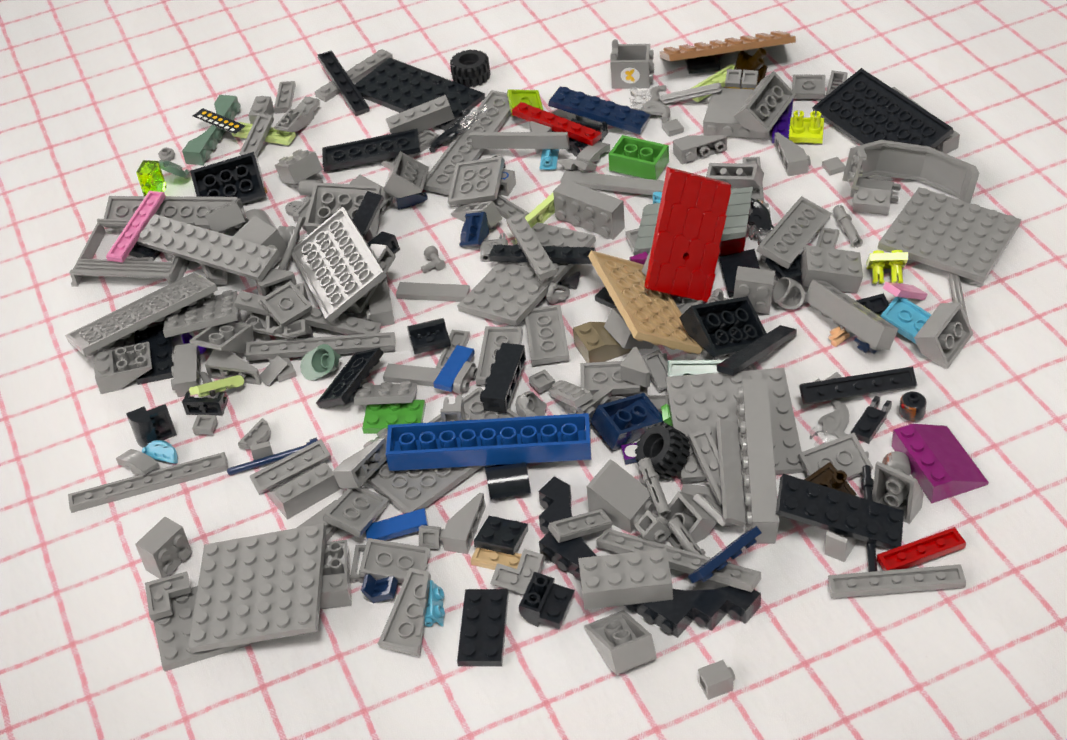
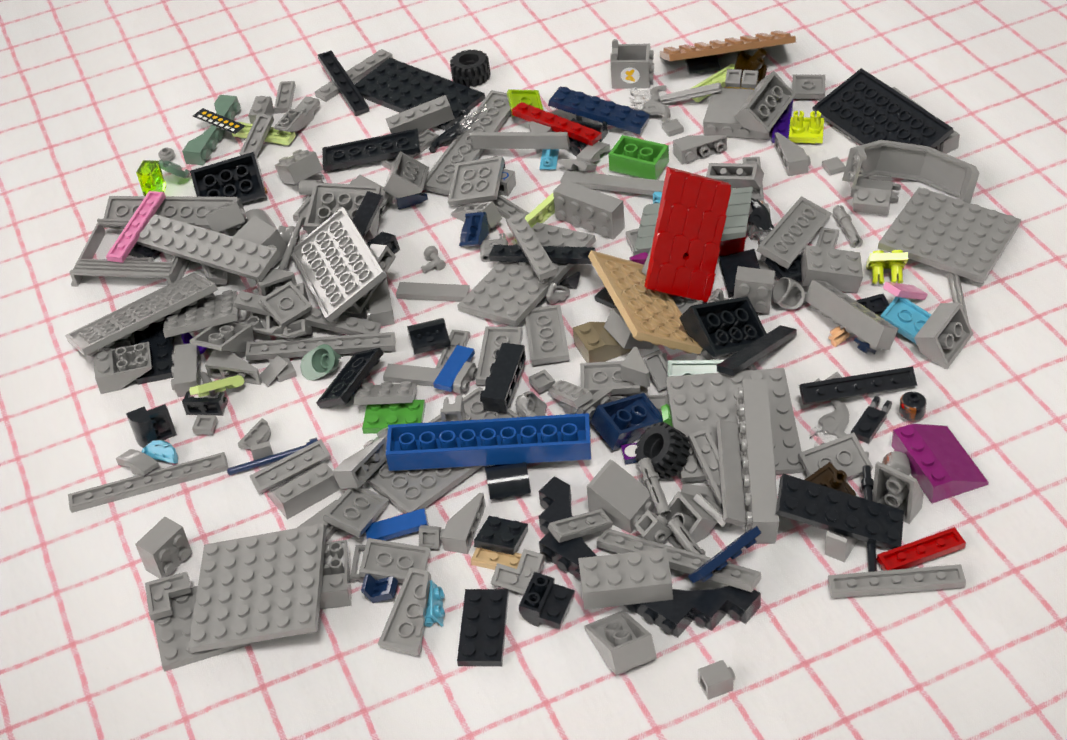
light grey piece [285,201,303,216] -> none
light grey slope [825,70,848,97] -> none

